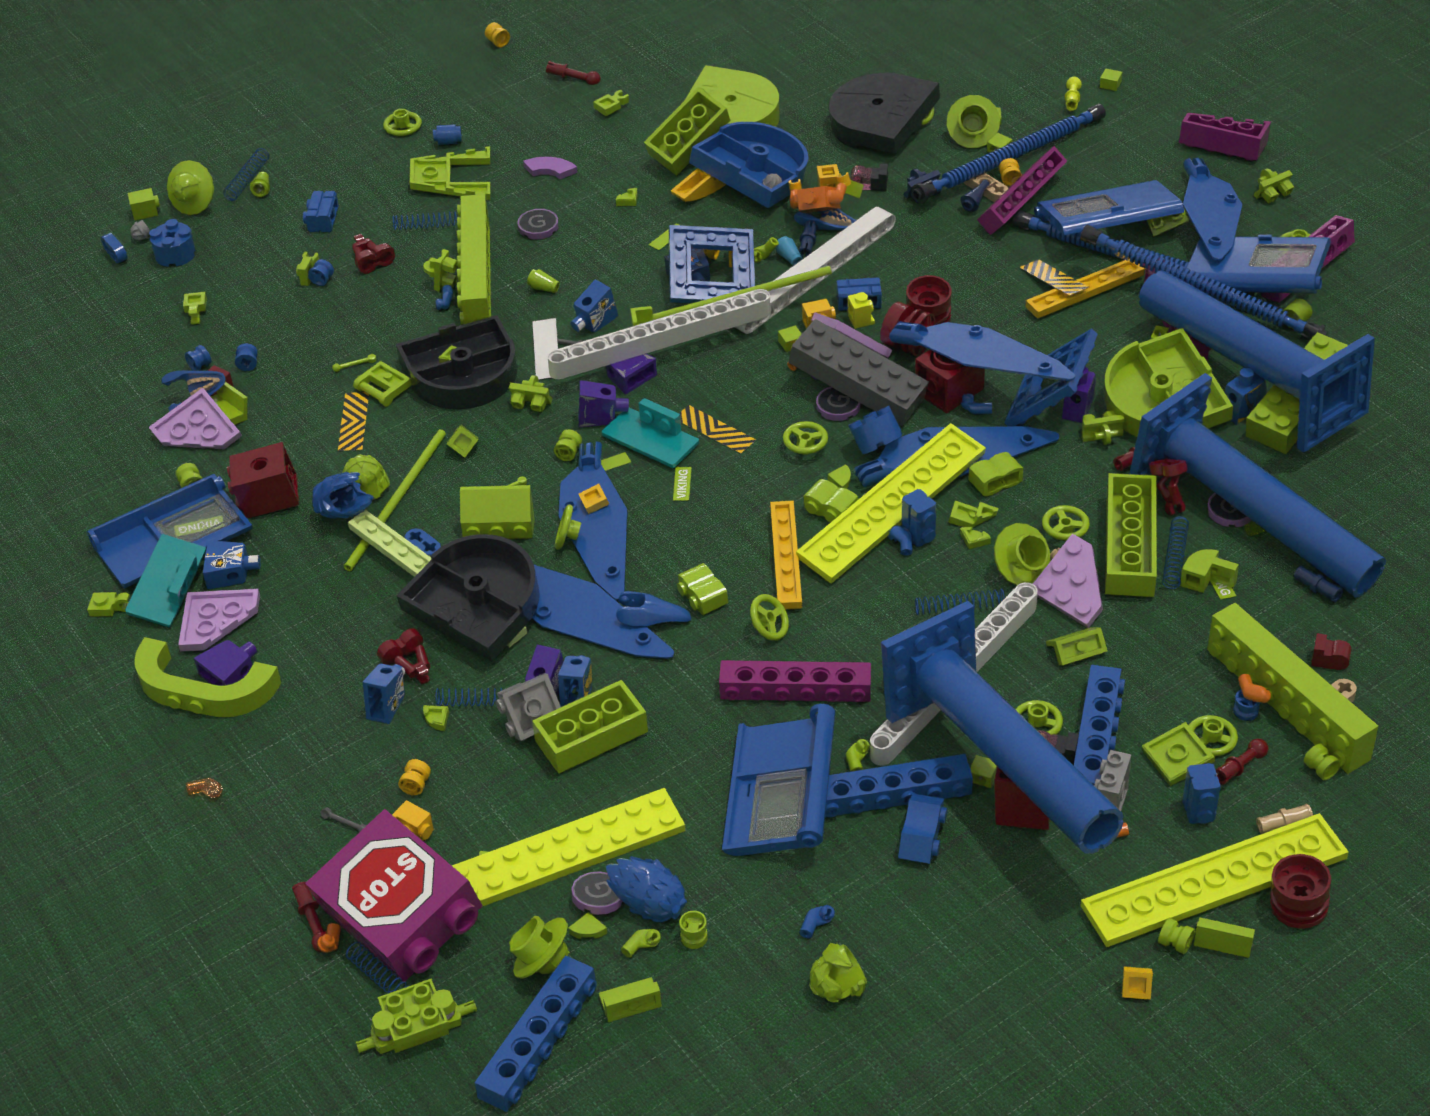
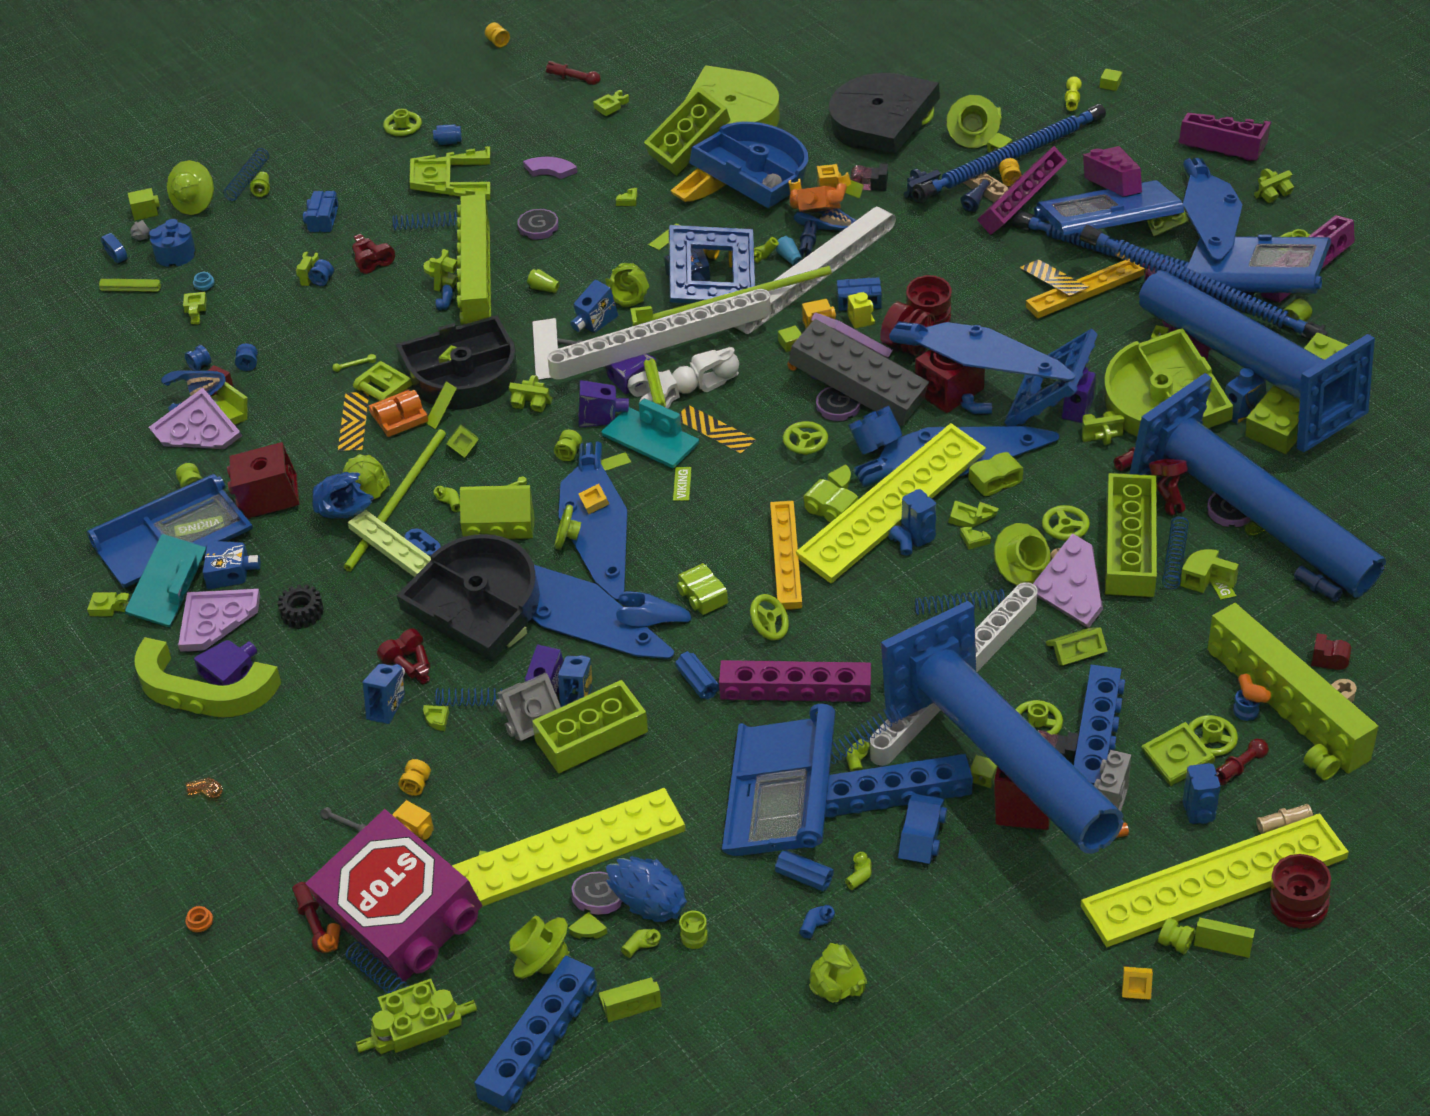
none -> lime axle [99,279,161,292]
none -> orange plate [185,906,213,932]
none -> dark azure plate [193,272,214,291]
none -> black tyre [277,584,324,629]
none -> orange plate [369,390,428,437]
none -> lime sticker [425,381,457,429]
none -> lime arm [434,486,460,512]
none -> lime helmet [605,263,649,308]
none -> white piece [627,347,739,408]
none -> lime axle [644,358,666,407]
none -> blue axle [675,651,719,700]
none -> blue axle [775,850,834,891]
none -> blue piece [831,704,903,764]
none -> lime arm [845,852,872,890]
none -> magenta wedge [1083,146,1142,197]

